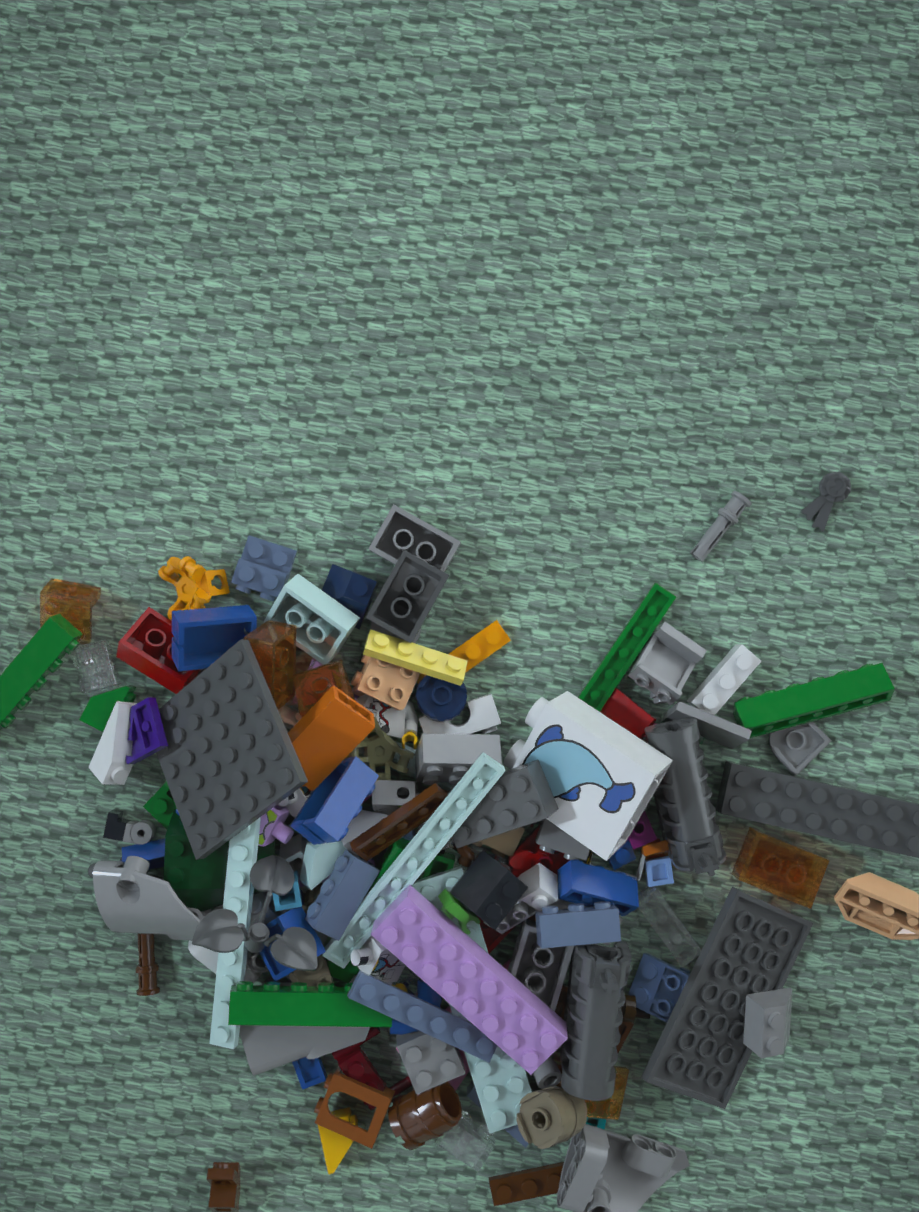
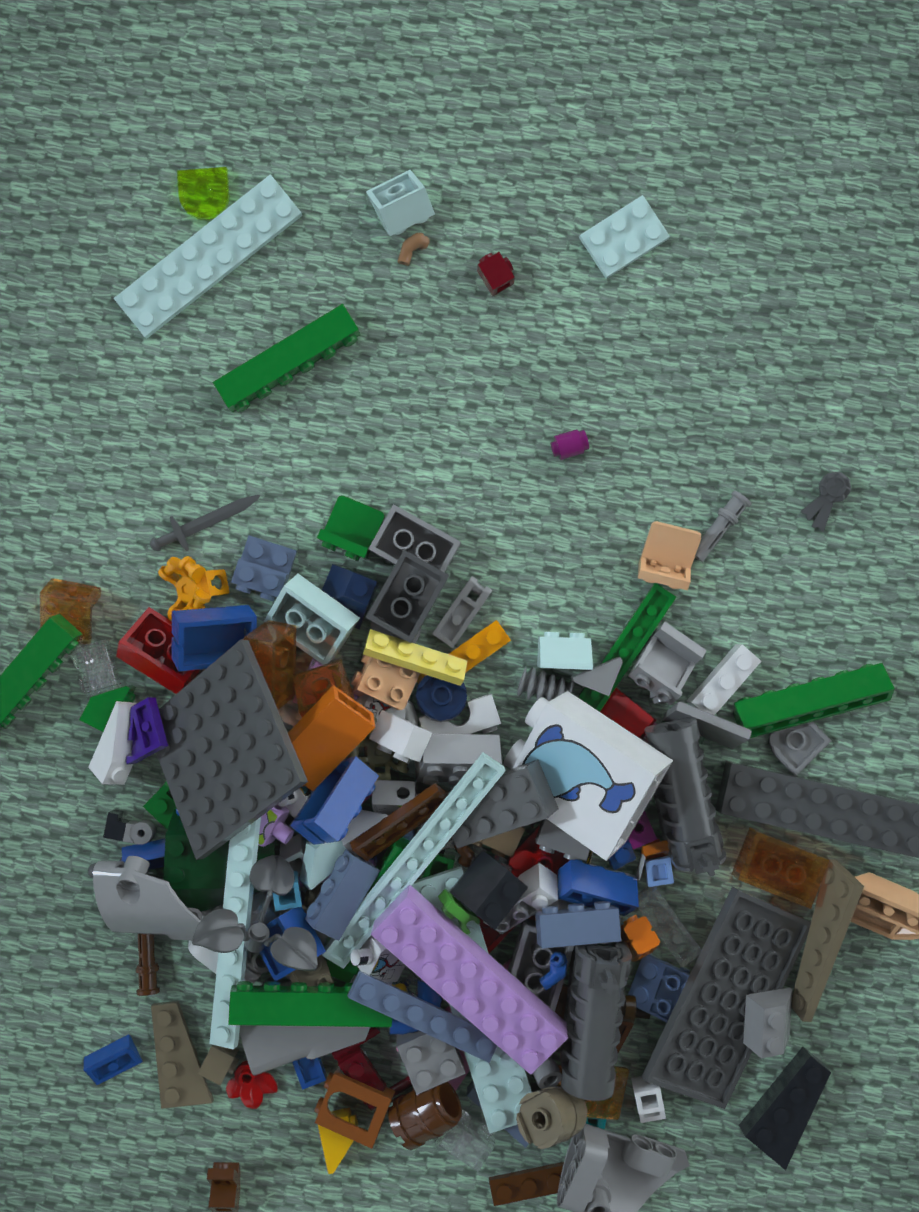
none -> blue slope [83,1034,143,1085]
none -> light aqua plate [114,174,303,339]
none -> dark grey sword [150,495,260,551]
none -> dark tan wing [151,1001,214,1109]
none -> clear neon green tile [177,167,230,220]
none -> dark tan brick [197,1045,239,1085]
none -> green brick [212,304,360,413]
none -> red plate [226,1061,278,1109]
none -> green bracket [317,495,385,561]
none -> light aqua slope [366,170,435,236]
none -> white brick [369,710,432,763]
none -> medium nougat arm [398,233,429,266]
none -> light grey plate [432,576,493,648]
none -> dark red brick [477,252,515,297]
none -> light grey piece [517,666,574,701]
none -> light aqua slope [537,632,593,670]
none -> blue arm [539,952,568,991]
none -> magenta brick [550,429,589,460]
none -> light grey slope [571,657,623,696]
none -> light aqua plate [579,195,670,279]
none -> orange brick [620,915,661,962]
none -> white brick [631,1076,666,1123]
none -> light nougat bracket [638,521,701,591]
none -> black wedge [739,1046,831,1171]
none -> dark tan wing [791,859,864,1022]

